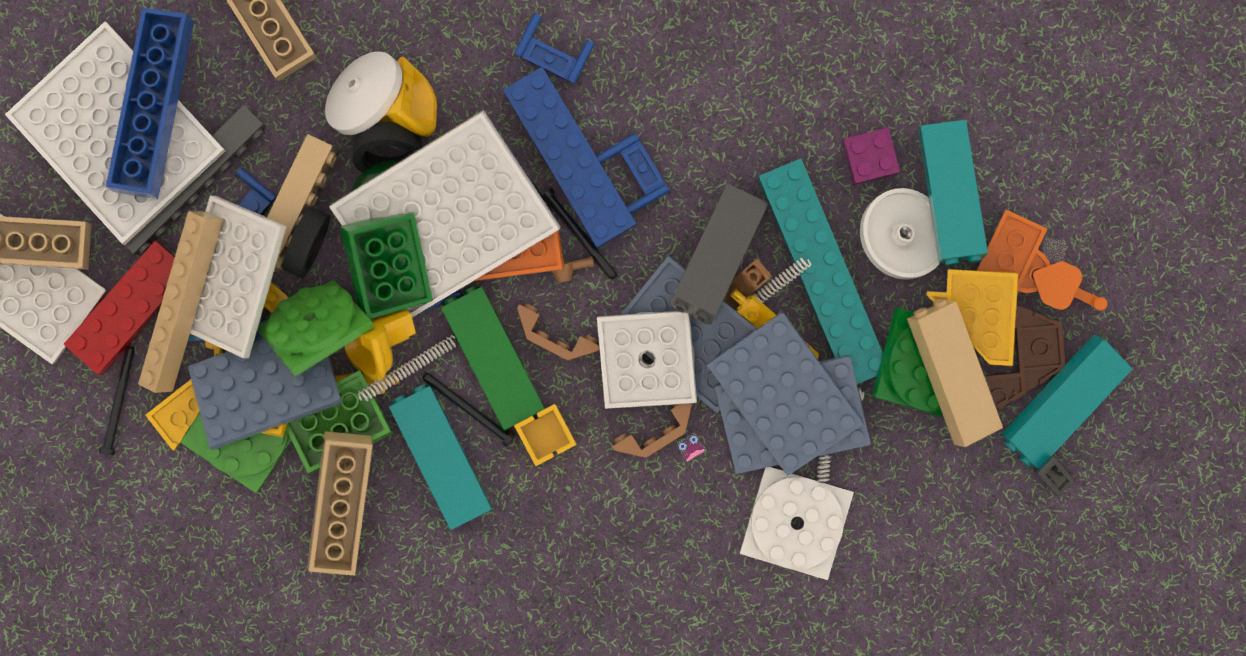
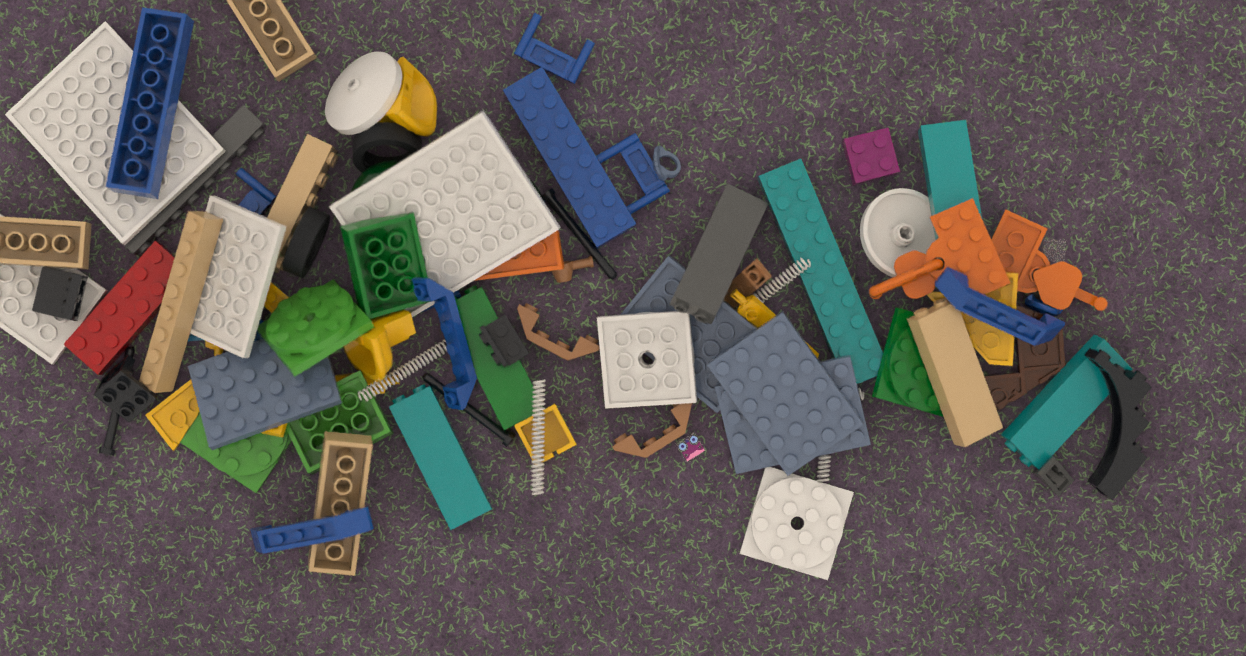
none -> black bracket [32,267,88,321]
none -> black bracket [94,355,157,422]
none -> blue slope [250,506,374,554]
none -> blue slope [412,277,477,410]
none -> black bracket [478,315,529,368]
none -> white piece [531,379,546,495]
none -> sand blue piece [653,145,681,181]
none -> orange plate [869,198,1010,299]
none -> blue slope [935,266,1065,346]
none -> blue piece [1025,294,1063,316]
none -> black arch [1084,348,1152,500]

